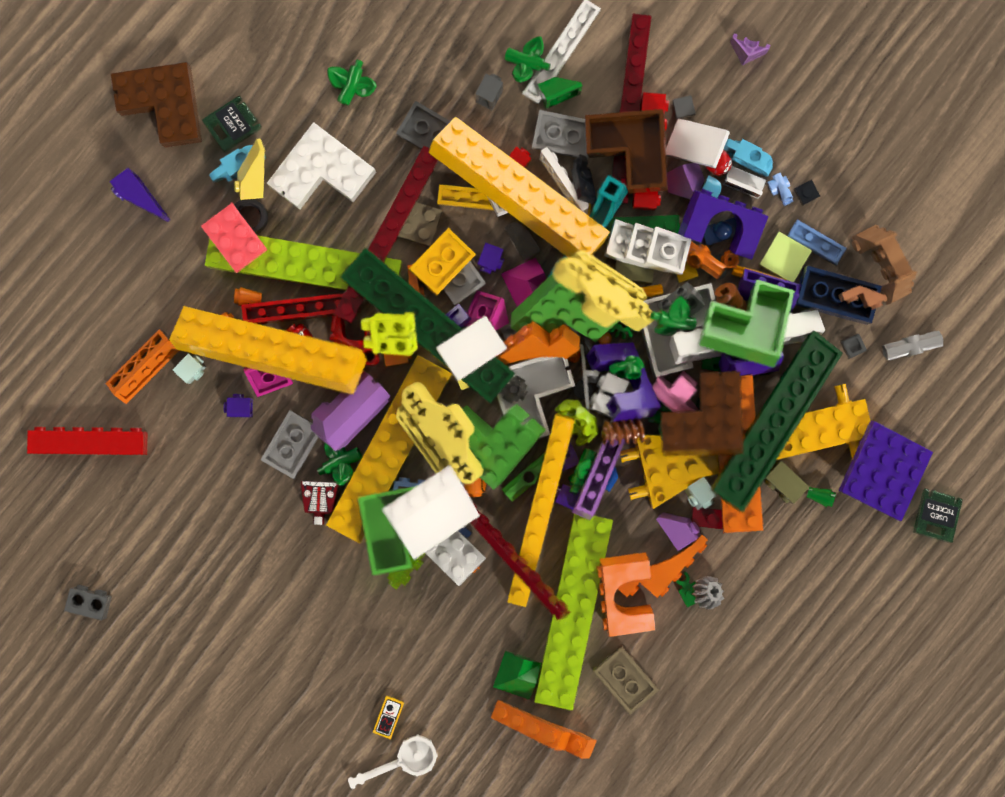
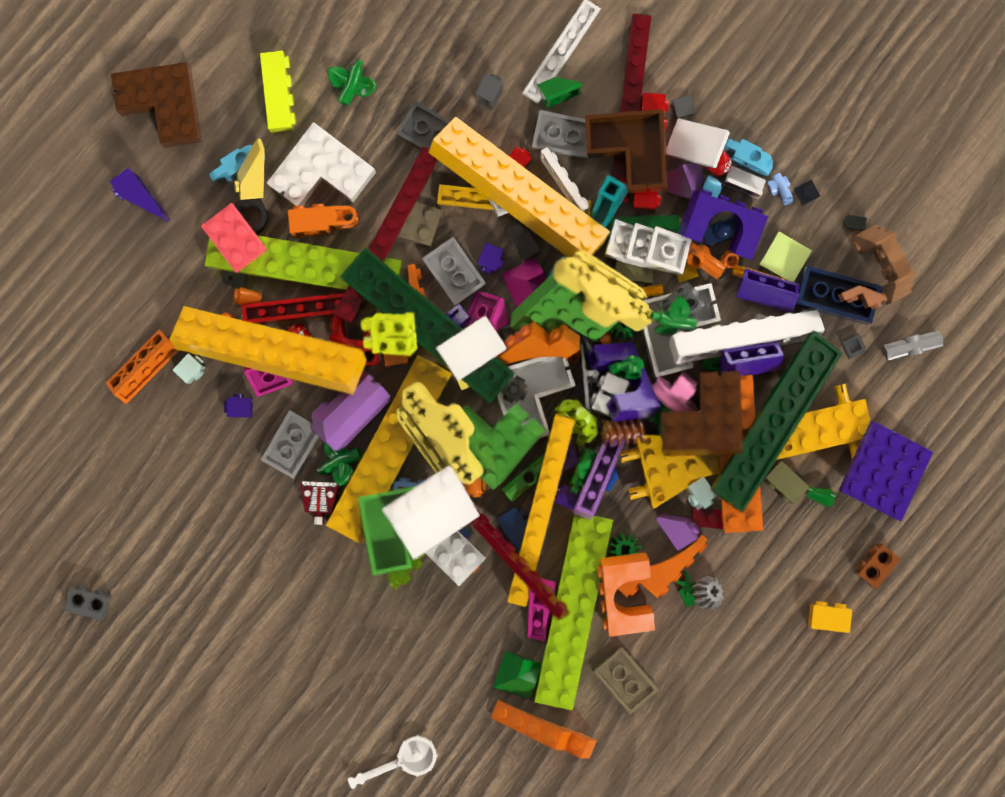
red brick [27,427,148,455] -> none
container [202,96,262,153] -> none
tile [373,695,404,739] -> none
yellow tile [408,228,476,296] -> none
green plant [505,36,551,83] -> none
black hinge [571,154,597,205] -> none
bright green piece [698,280,794,368] -> none
dark orange piece [714,283,747,311] -> none
medium lavender slope [730,34,770,65] -> none
medium blue tile [787,219,847,265] -> none
container [913,488,963,543] -> none
none -> pearl dark grey piece [222,271,248,289]
none -> neon yellow brick [260,51,296,133]
none -> orange brick [288,204,359,238]
none -> dark blue slope [497,506,527,552]
none -> dark pink slope [528,579,556,642]
none -> green gear [608,533,641,557]
none -> yellow brick [808,601,852,633]
none -> pearl dark grey piece [843,215,867,231]
none -> dark orange brick [855,543,901,589]

